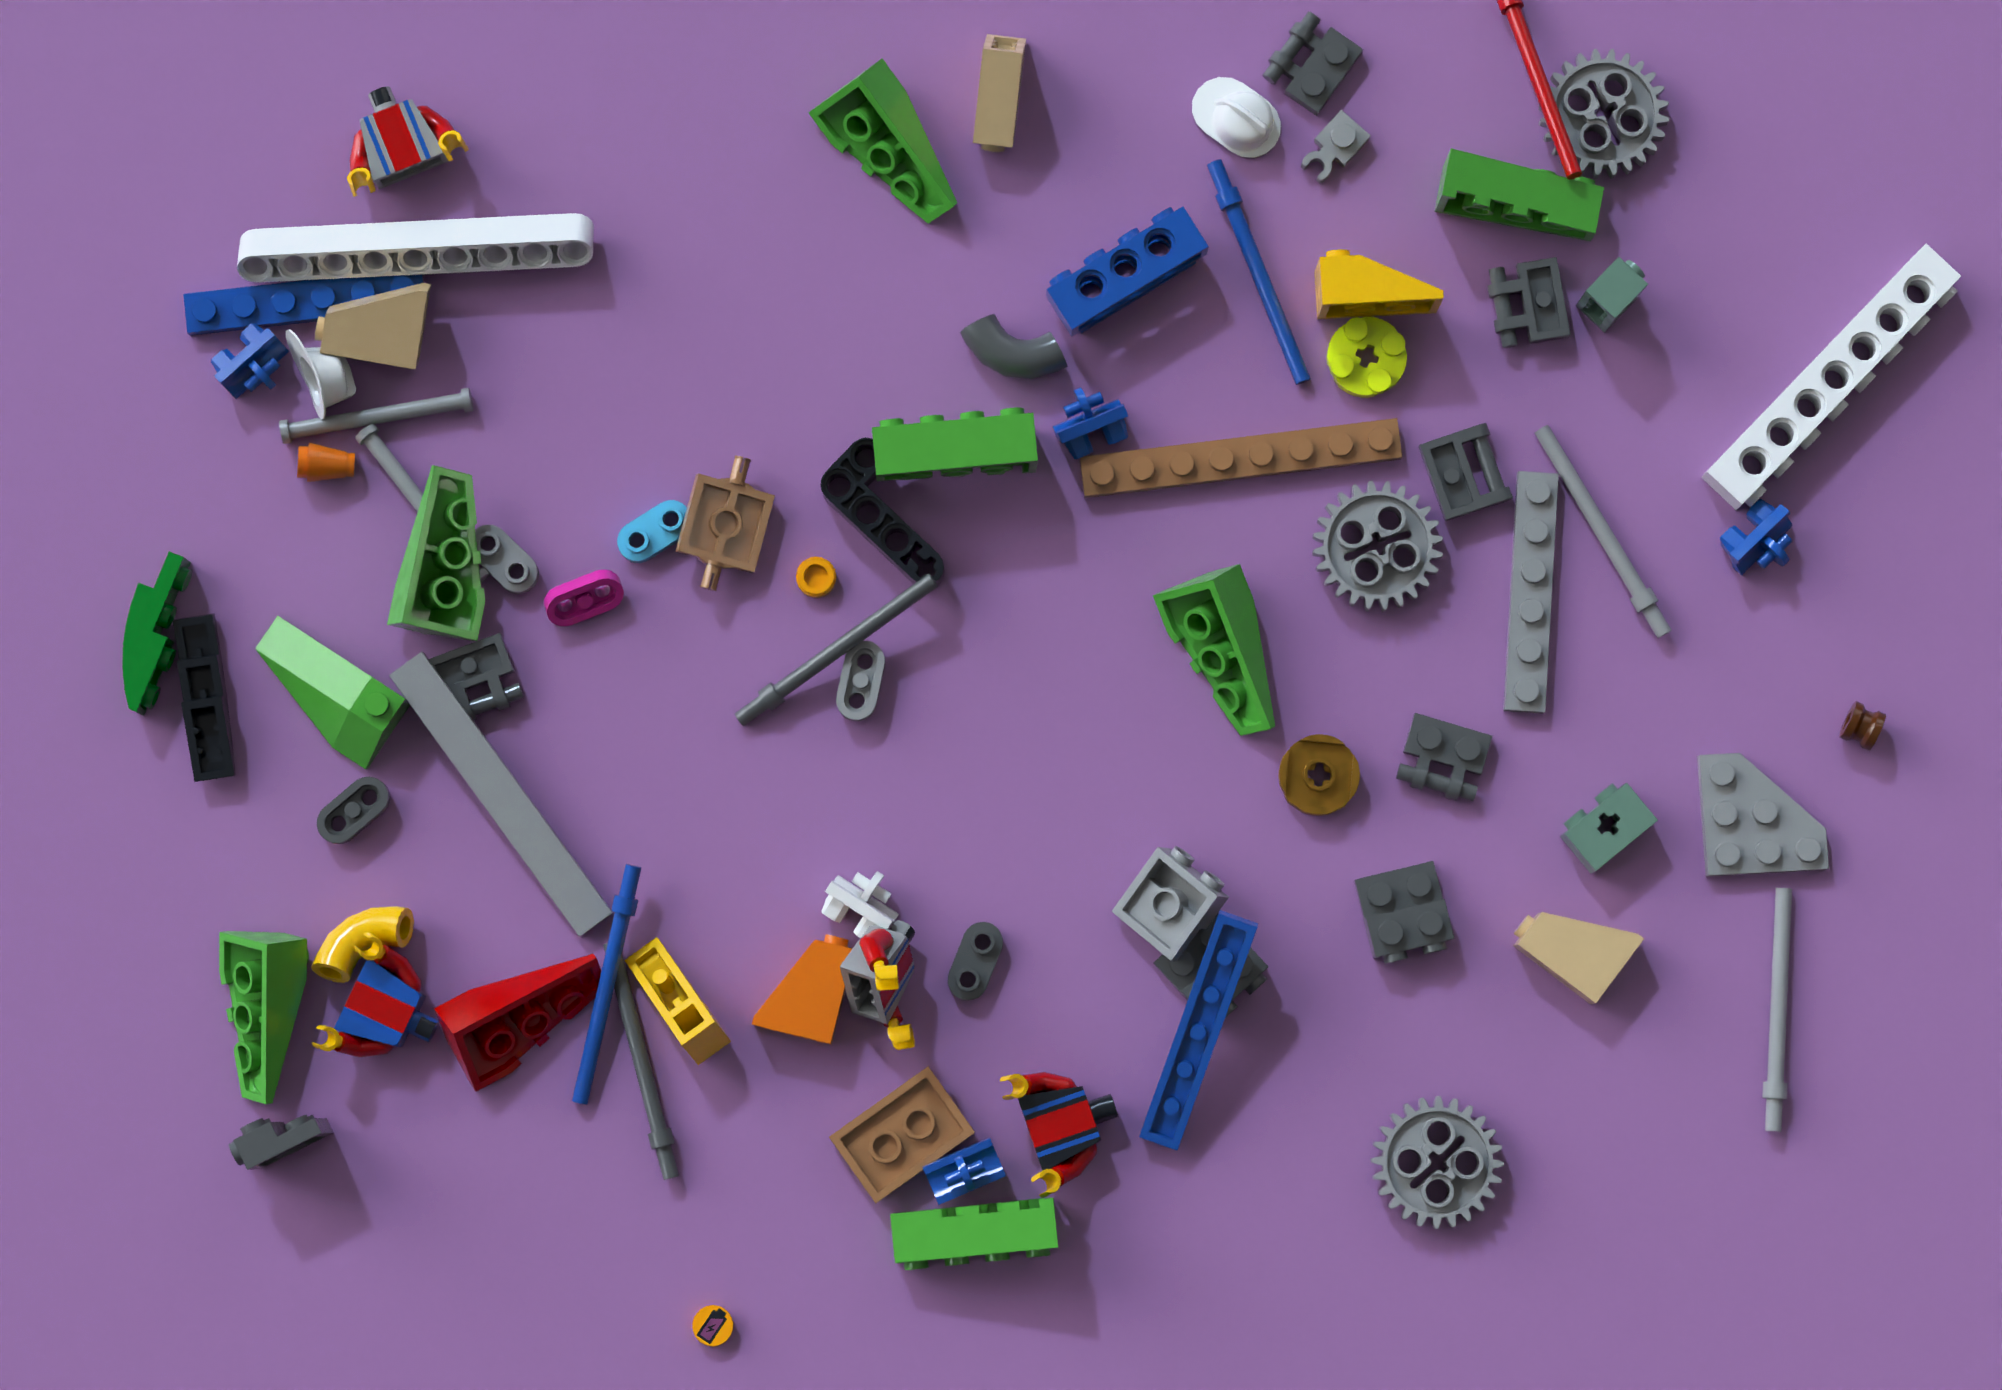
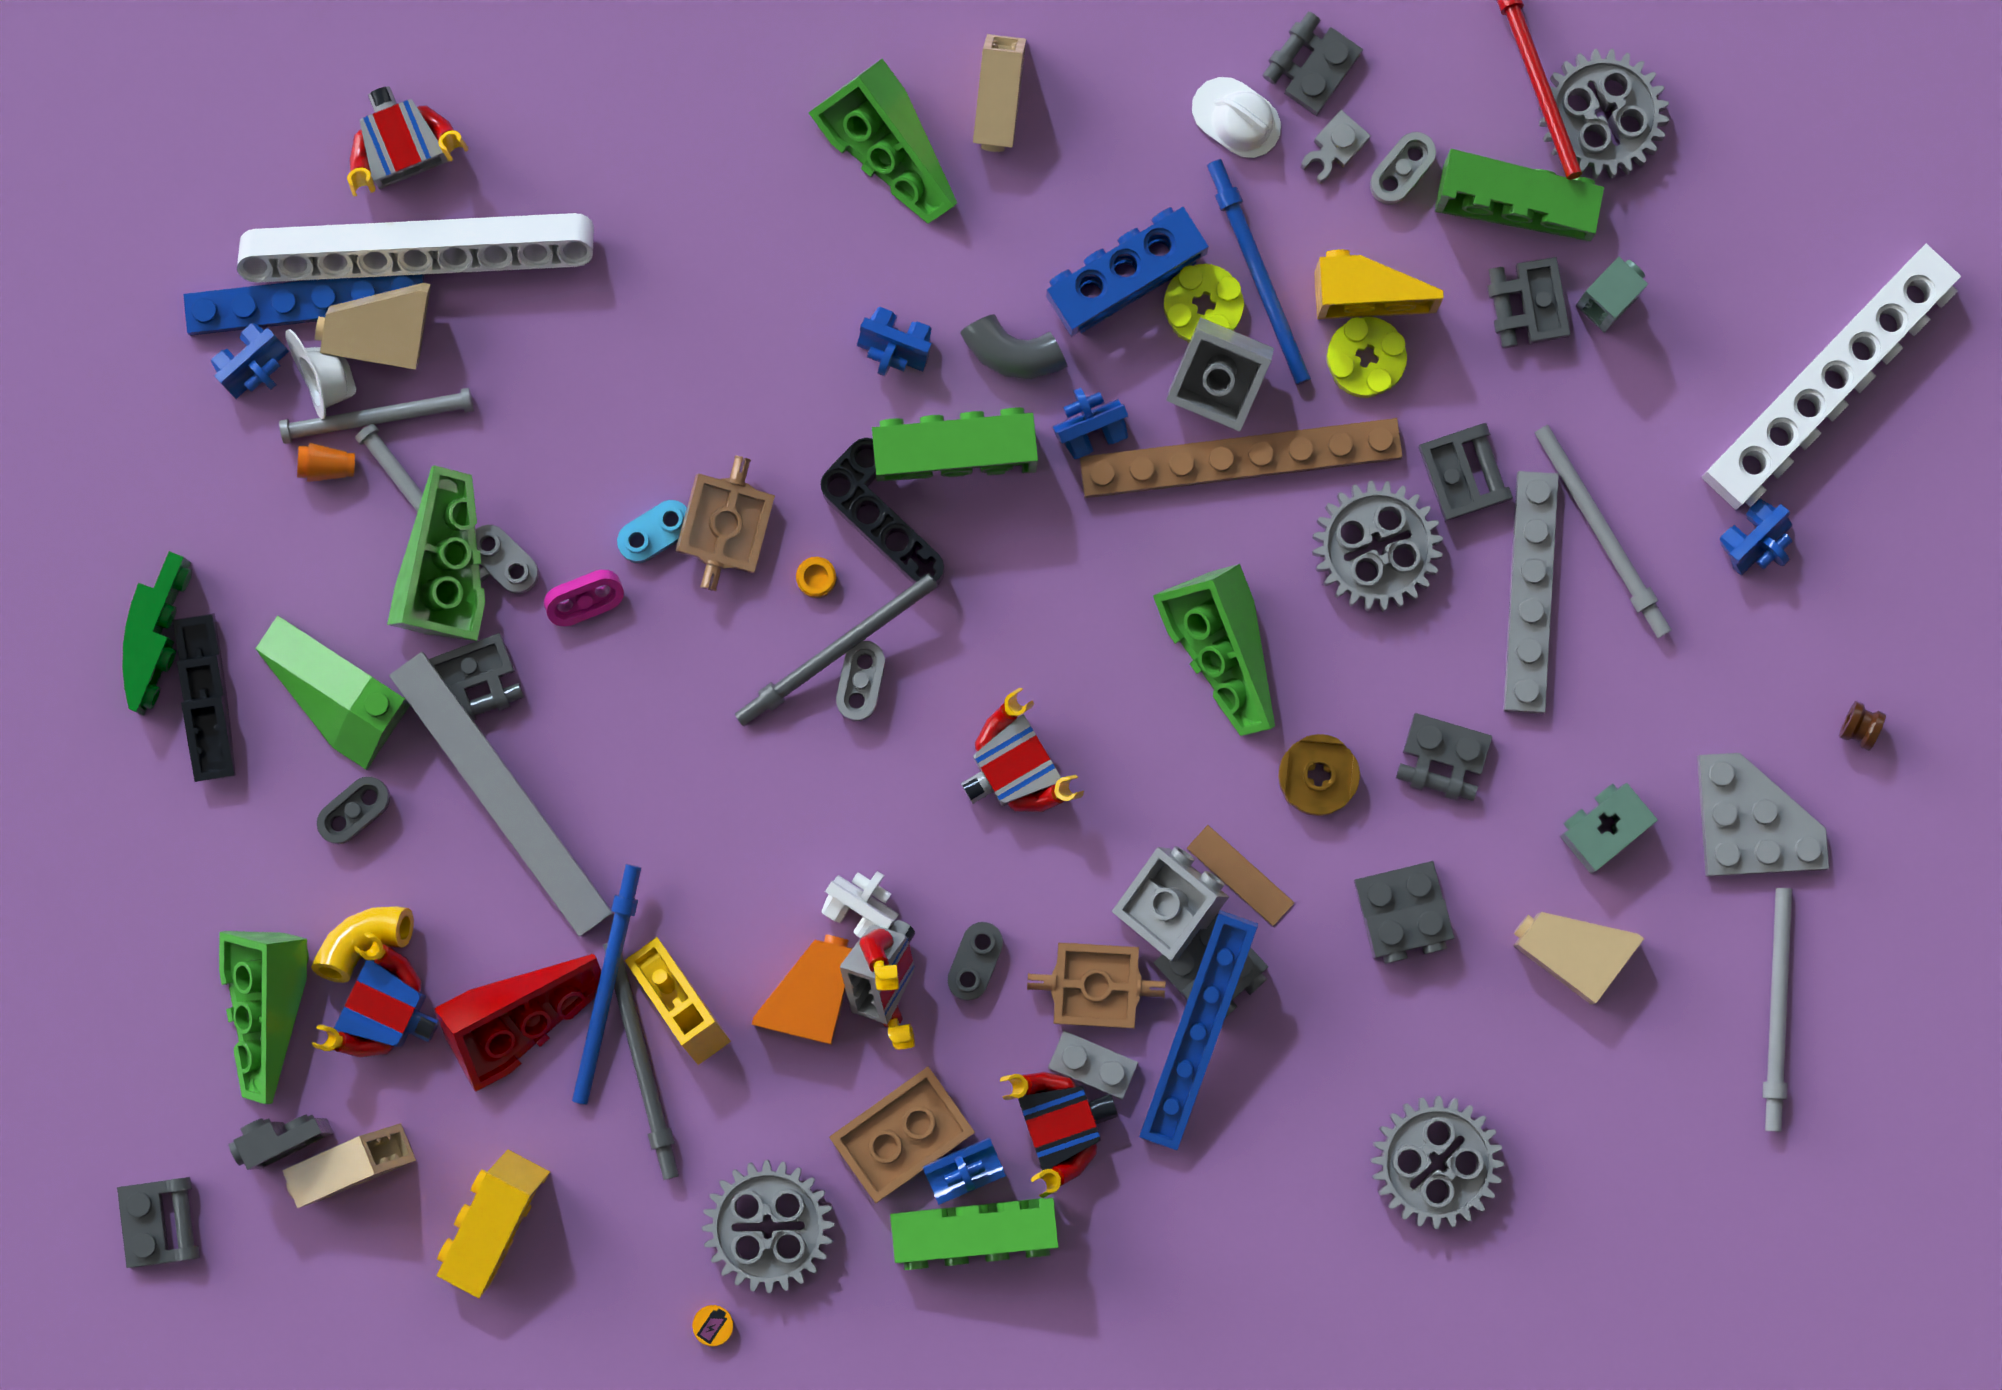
none -> dark grey plate [117,1177,200,1268]
none -> tan slope [282,1123,416,1208]
none -> yellow wedge [436,1149,550,1299]
none -> light grey gear [702,1160,835,1293]
none -> blue hips [857,307,932,377]
none -> torso [961,688,1084,812]
none -> medium nougat plate [1027,942,1166,1029]
none -> light grey plate [1048,1031,1138,1100]
none -> neon yellow plate [1164,264,1244,342]
none -> light grey brick [1166,317,1274,431]
none -> medium nougat sticker [1187,825,1295,926]
none -> light grey plate [1370,132,1436,205]

